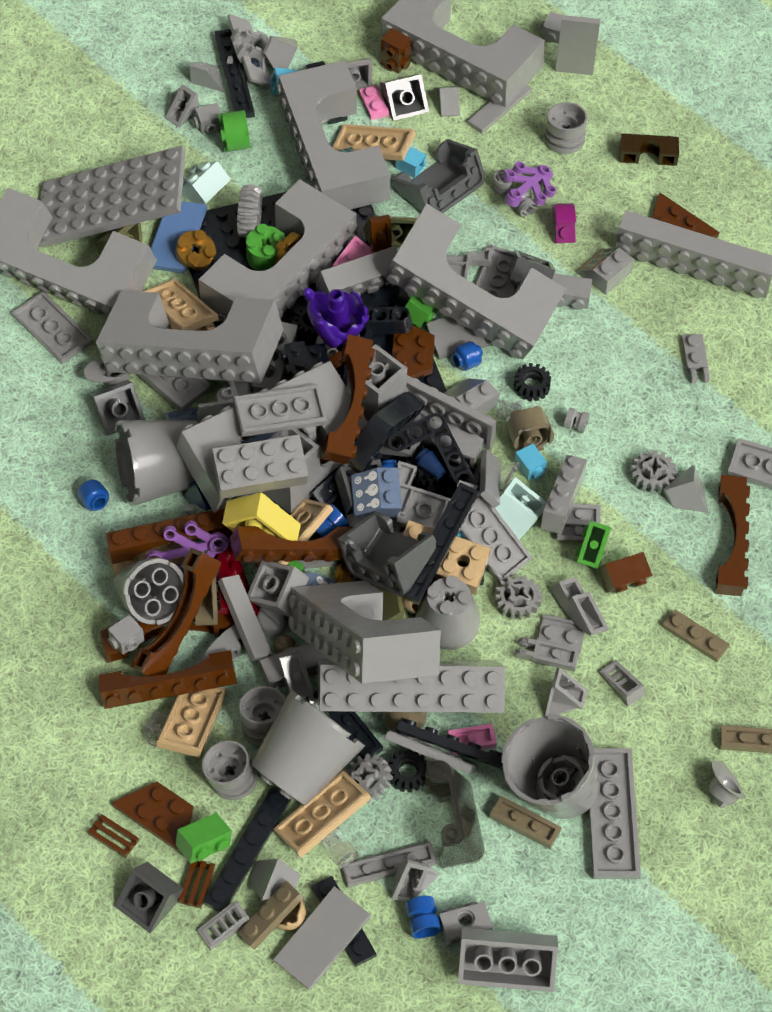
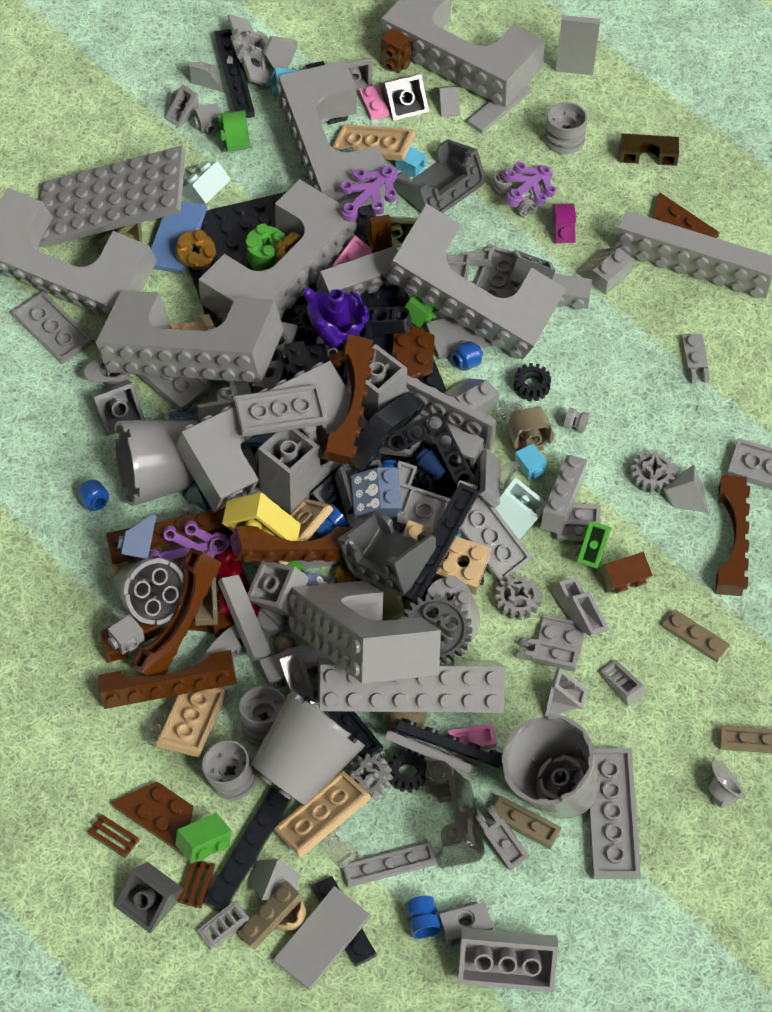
tan tile [142,278,218,331] -> none
light grey brick [211,434,308,499] -> none
light grey gear [237,184,262,238] -> none
light grey slope [392,860,440,902] -> none
light grey brick [540,11,562,44] -> none
none -> sand blue slope [117,514,156,559]
none -> medium lavender plant [341,166,398,221]
none -> dark grey gear [401,594,473,664]
none -> light grey hinge [475,804,530,870]

